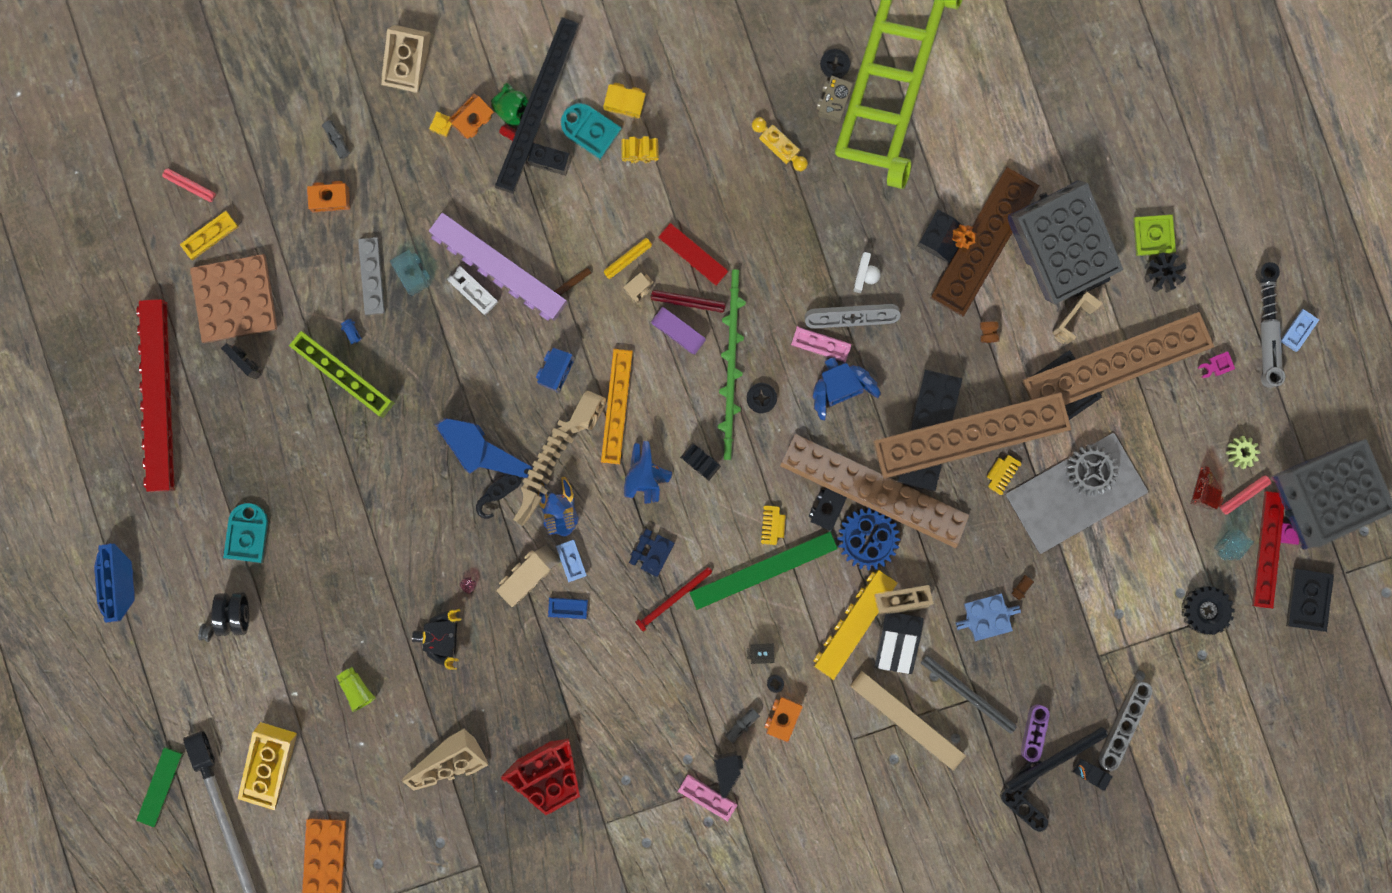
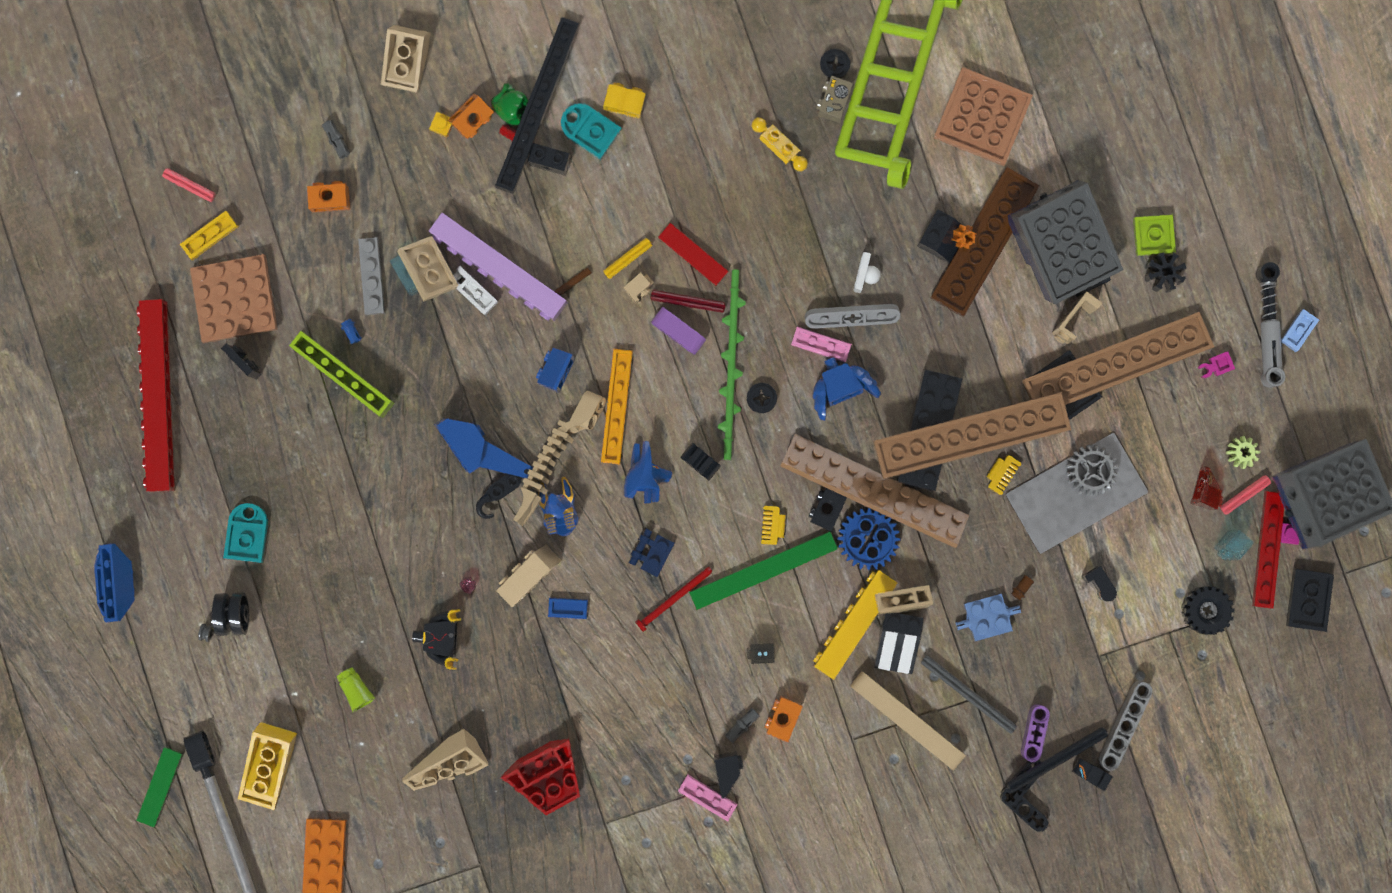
light blue plate [556,540,587,582] -> none
yellow gear [621,136,659,163] -> none
black bush [767,675,784,693] -> none
dark orange wheel [980,322,1000,343] -> none
none -> tan plate [397,236,458,301]
none -> nougat plate [934,67,1033,166]
none -> black leg [1081,566,1117,602]

